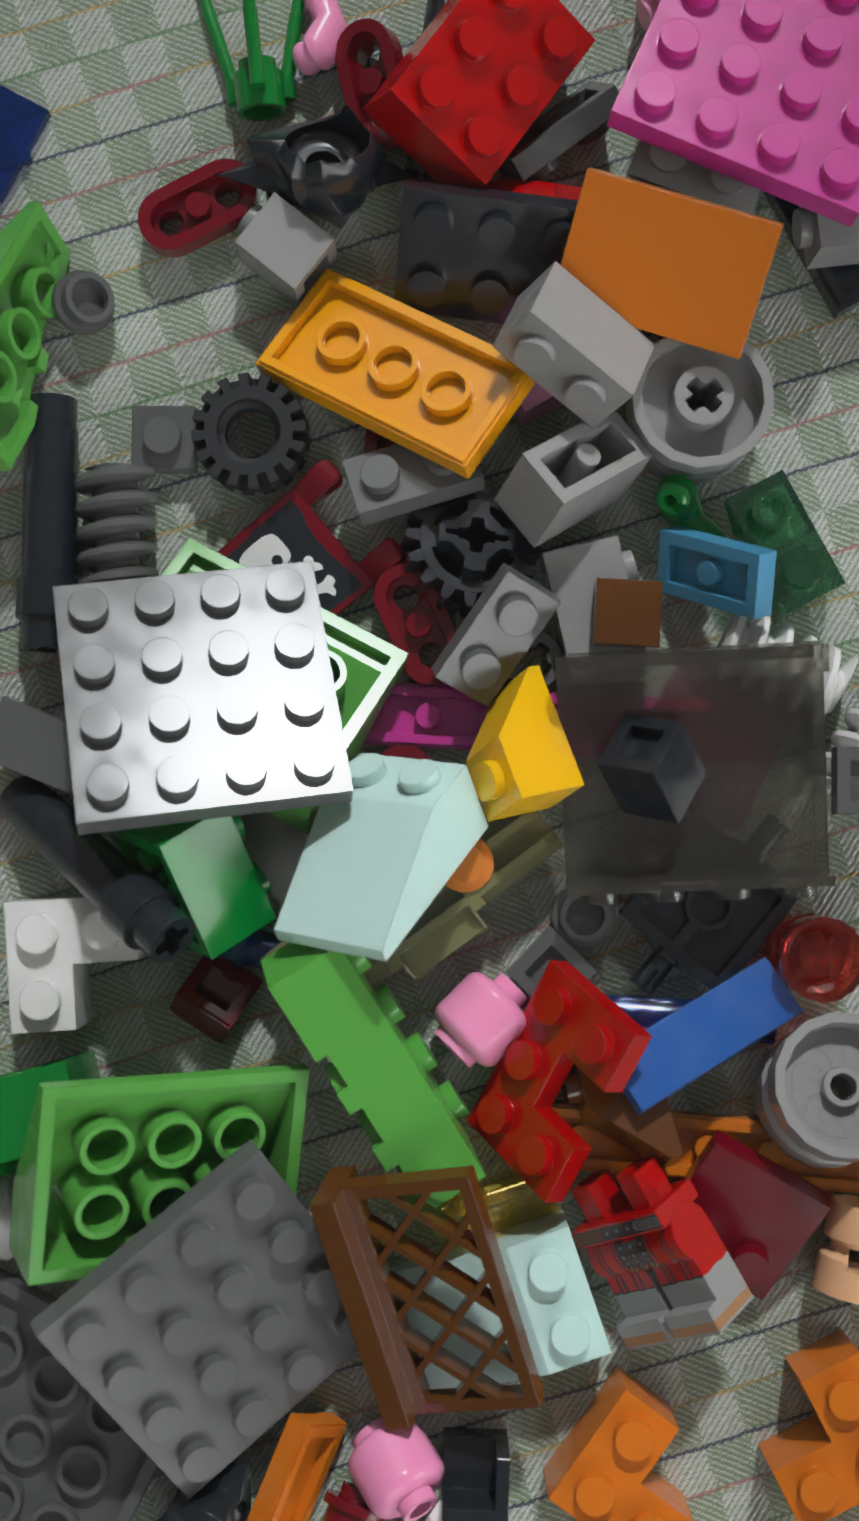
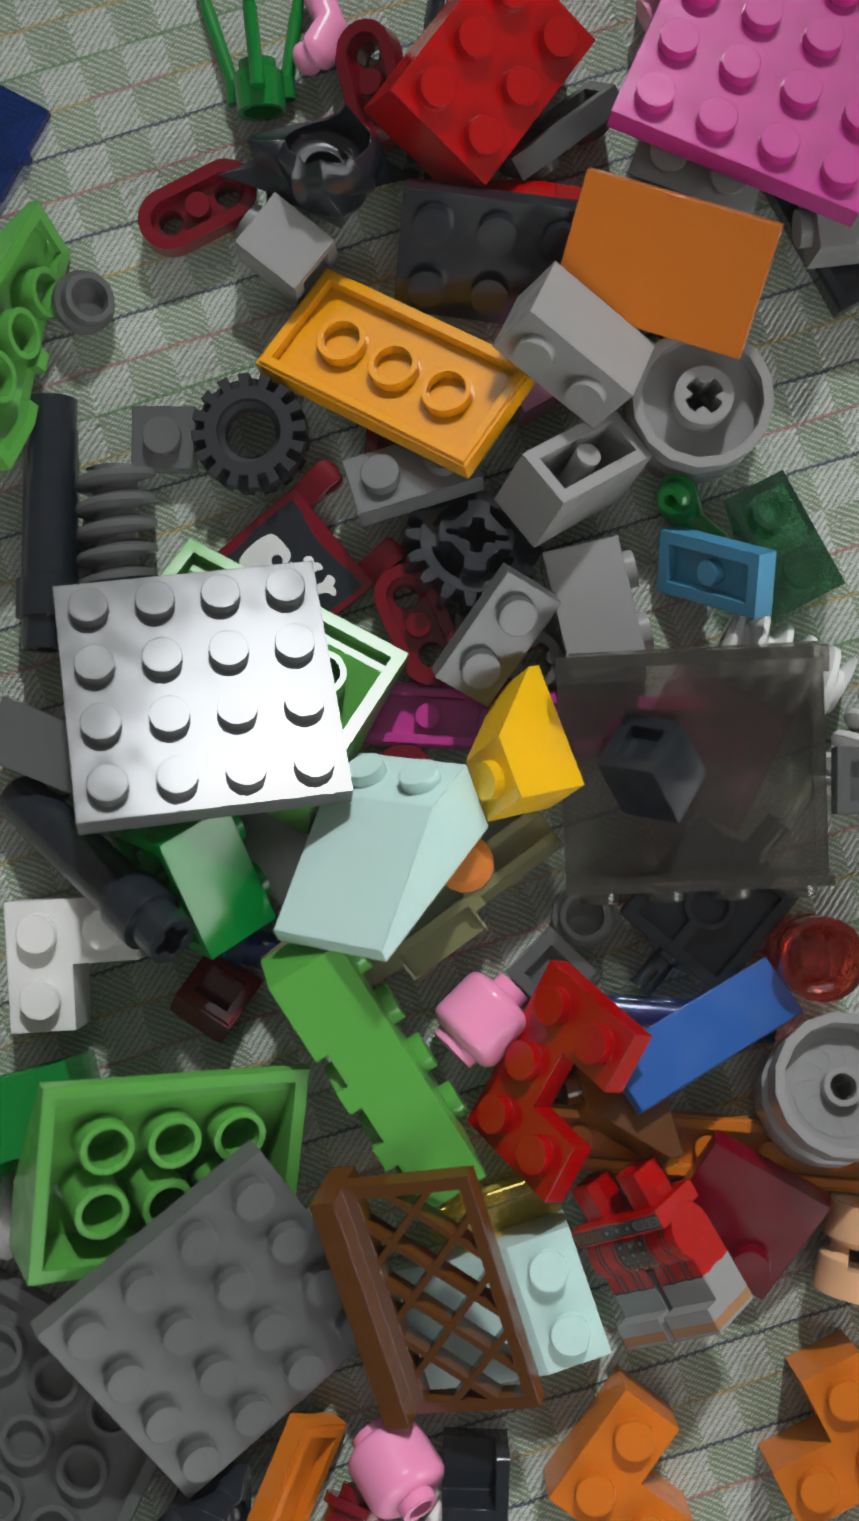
reddish brown tile [592,578,663,649] -> none

